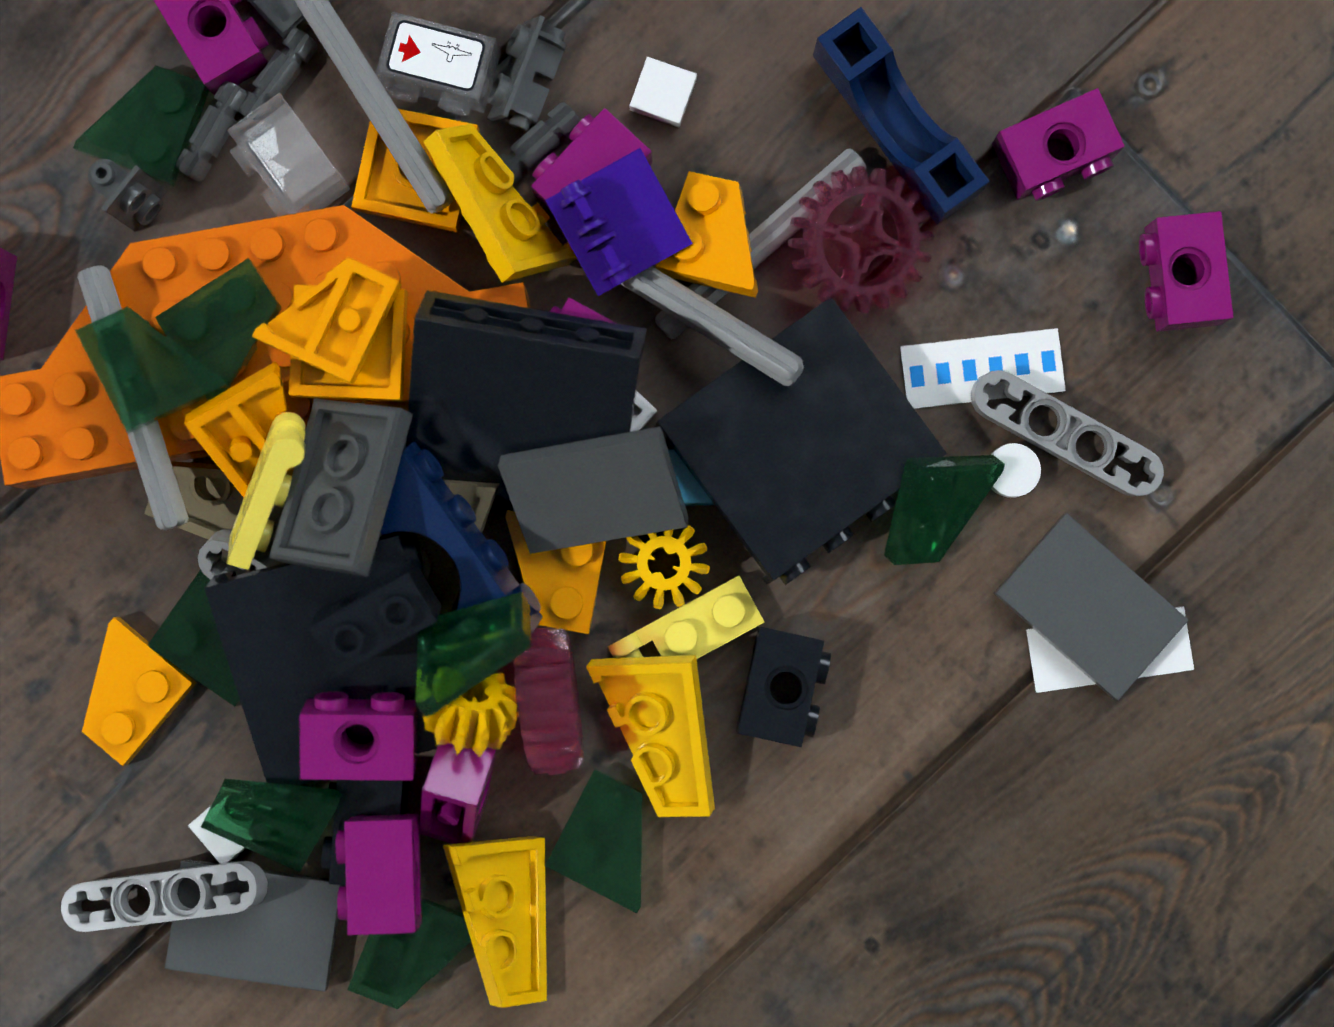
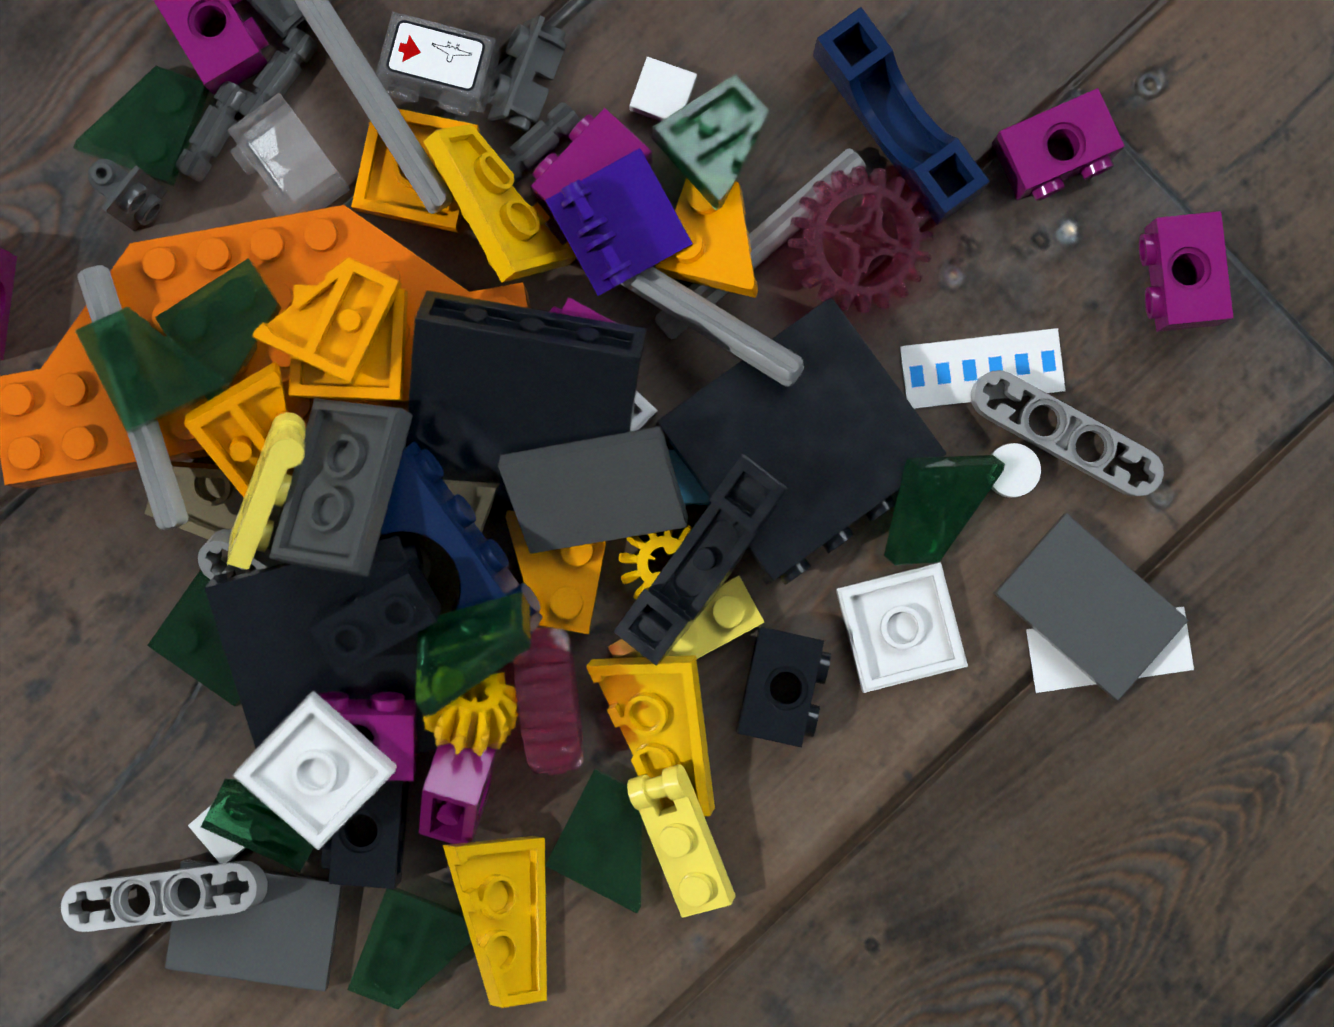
light orange wing [82,617,197,766] -> none
magenta brick [336,814,422,935] -> none
none -> white tile [234,691,397,850]
none -> black slope [613,455,788,666]
none -> light yellow plate [627,764,736,918]
none -> wing [651,74,769,211]
none -> white tile [836,562,968,693]

